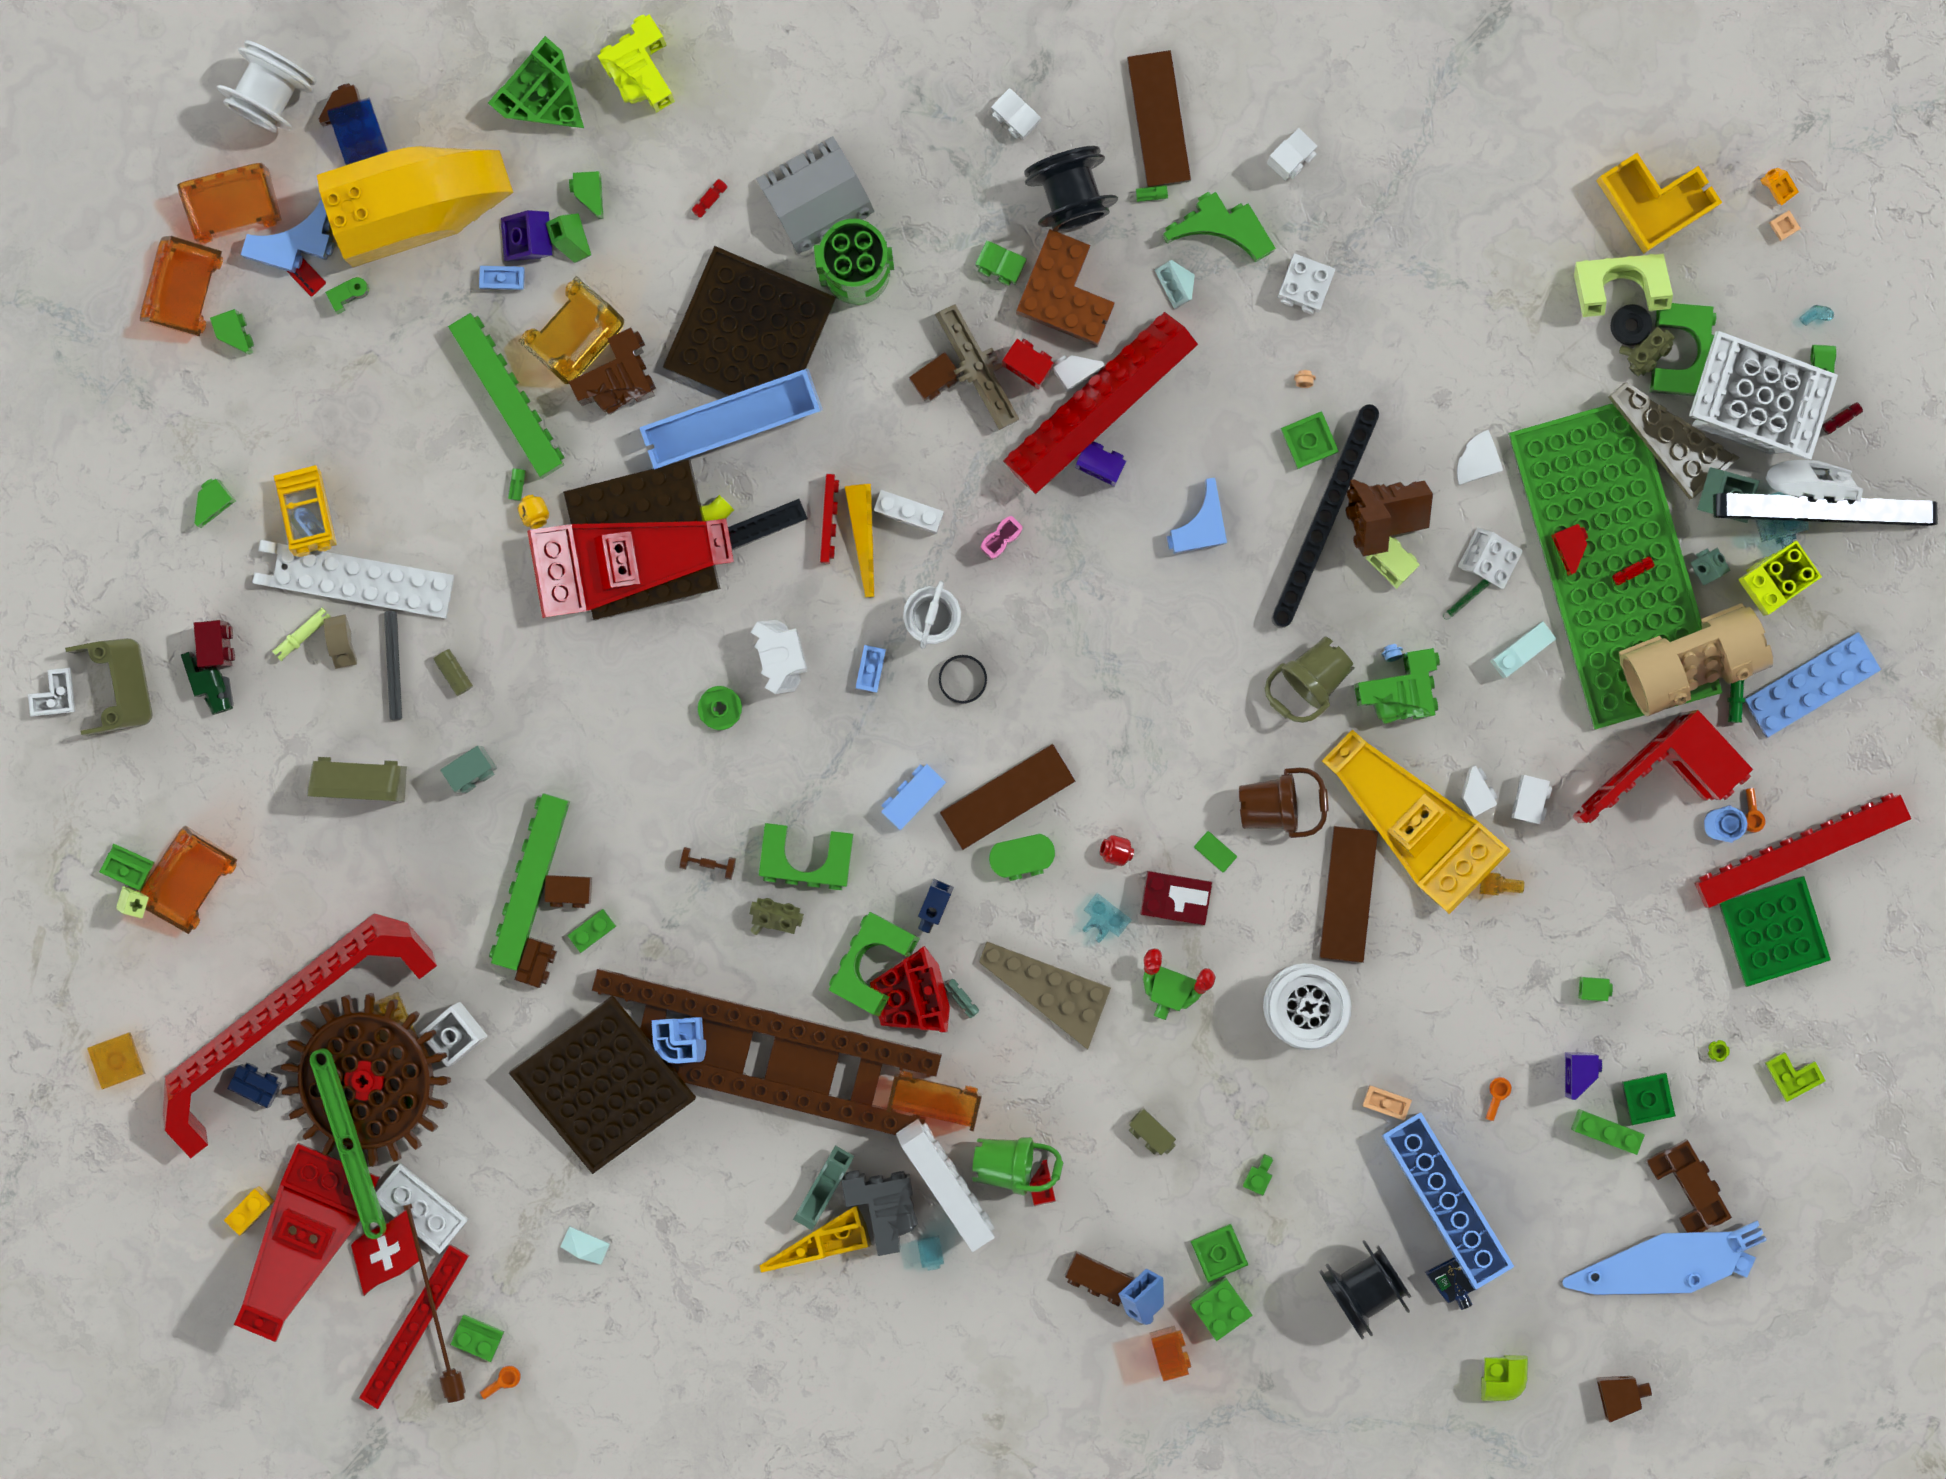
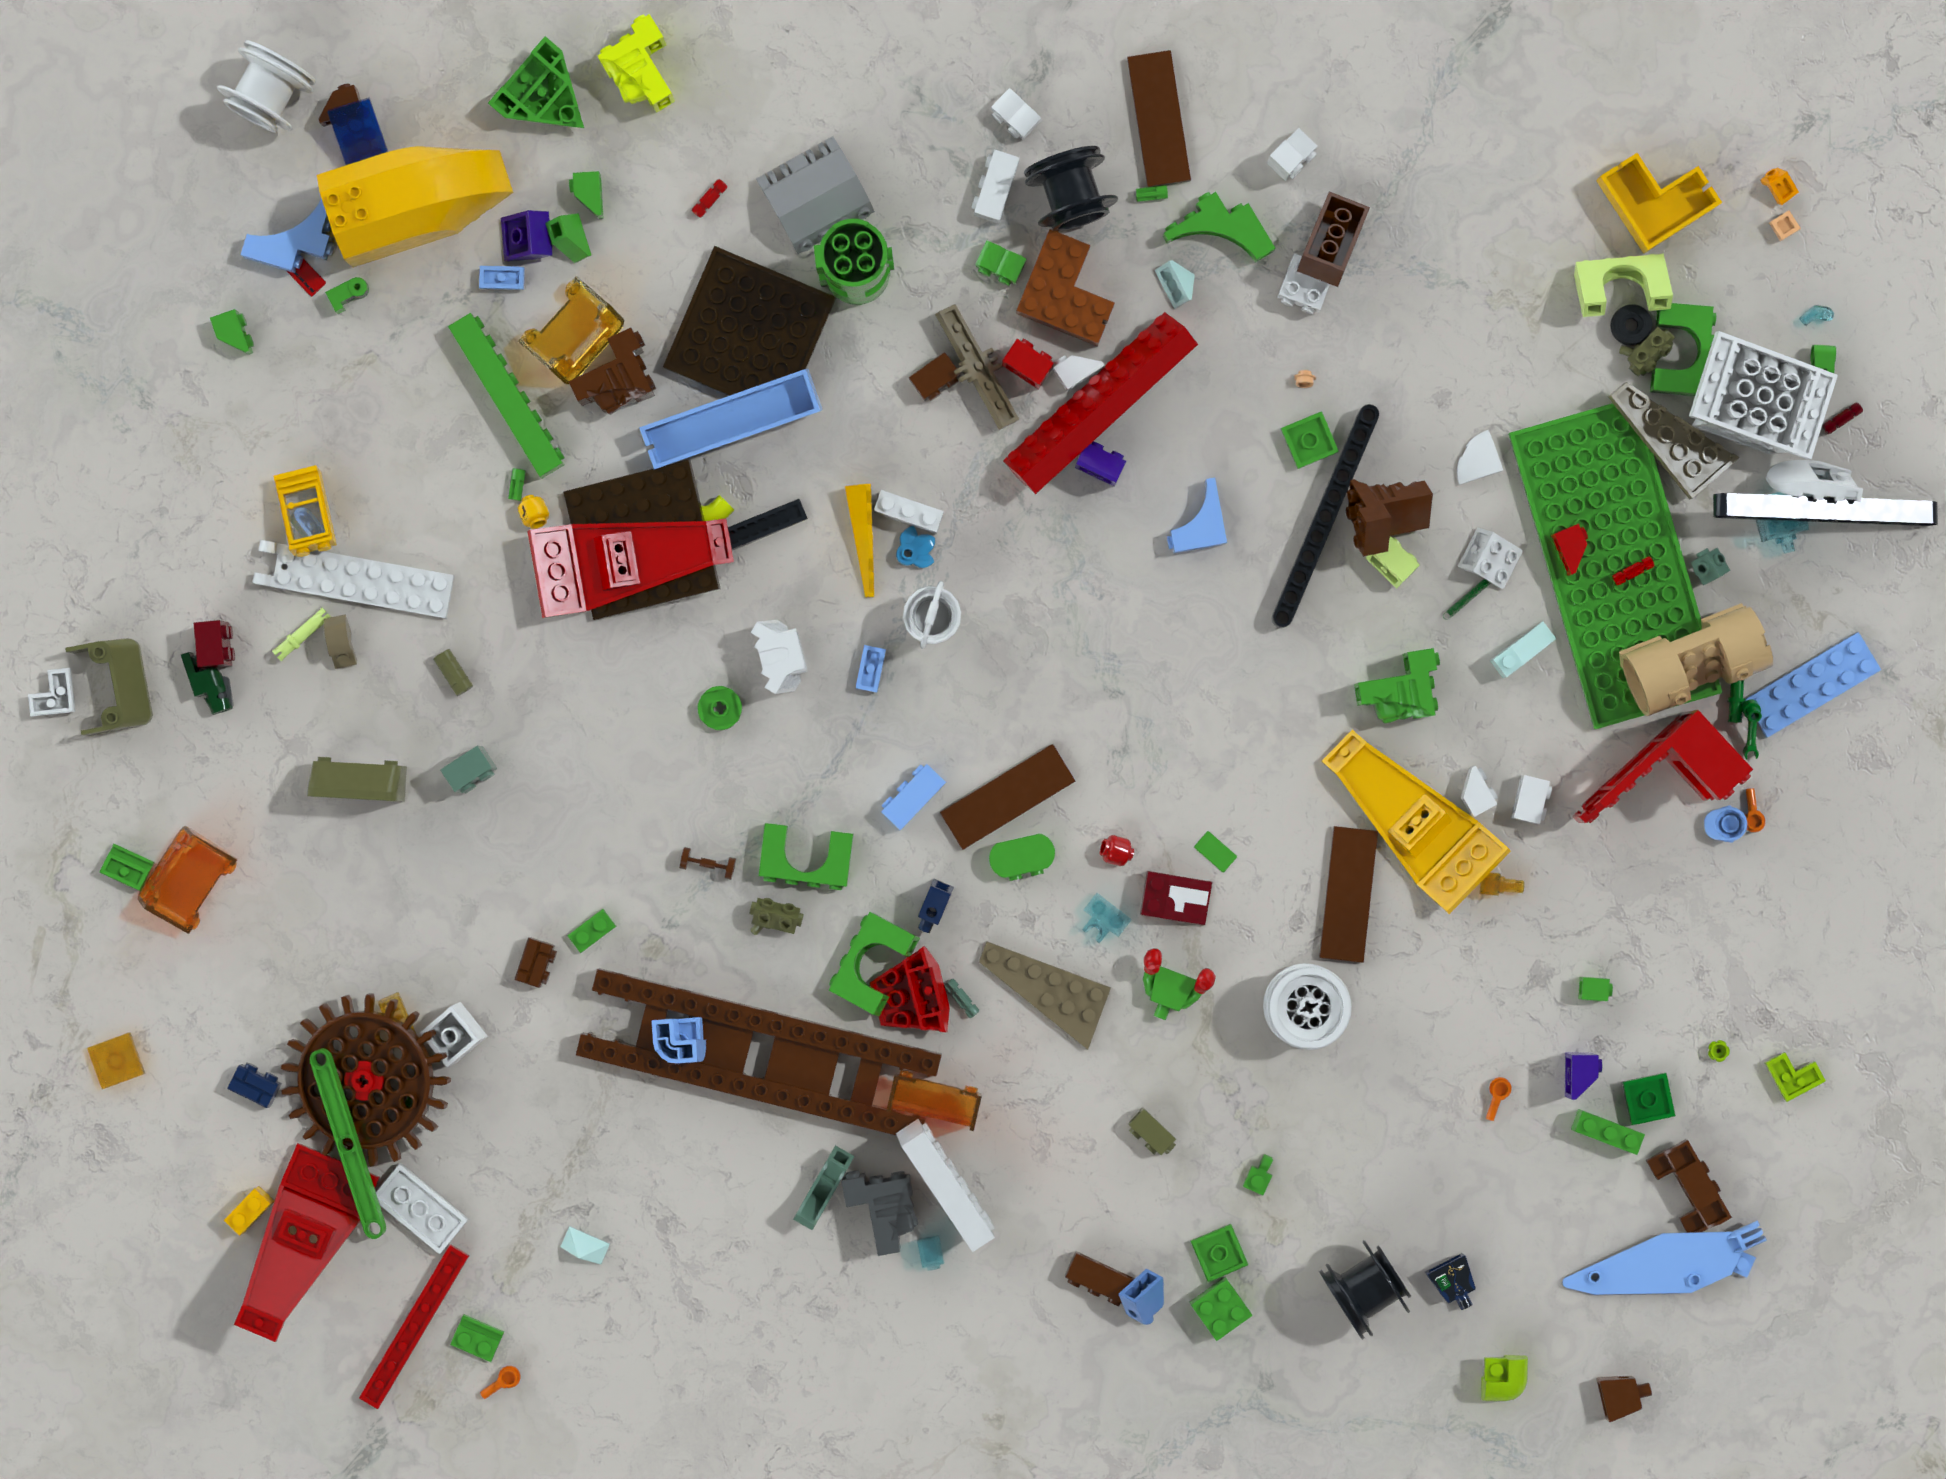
yellowish green piece [116,886,149,918] -> none
clear orange windscreen [140,236,223,336] -> none
red arch [163,913,437,1159] -> none
clear orange windscreen [177,163,282,244] -> none
bright green slope [194,479,236,528] -> none
flag [351,1204,466,1403] -> none
dark grey axle [384,611,402,720] -> none
bright green brick [489,793,570,971] -> none
dark brown plate [509,995,696,1174] -> none
reddish brown brick [545,875,592,908] -> none
yellow wedge [759,1206,872,1273] -> none
red plate [820,474,839,564] -> none
black tyre [939,655,987,704] -> none
bright green piece [972,1137,1064,1196] -> none
bright pink brick [981,516,1023,560] -> none
red slope [1029,1159,1056,1206] -> none
clear orange brick [1149,1325,1191,1382] -> none
reddish brown piece [1239,767,1329,838] -> none
olive piece [1264,637,1355,723] -> none
light nougat plate [1362,1085,1412,1121] -> none
light blue plate [1381,644,1403,662] -> none
light blue brick [1381,1112,1514,1290] -> none
red brick [1694,792,1911,908] -> none
sand green brick [1697,467,1760,523] -> none
green plate [1719,876,1831,987] -> none
neon yellow brick [1738,540,1822,616] -> none
none -> dark azure plate [896,526,935,568]
none -> white brick [971,149,1020,223]
none -> reddish brown brick [1297,191,1370,287]
none -> green brick [1741,699,1762,760]

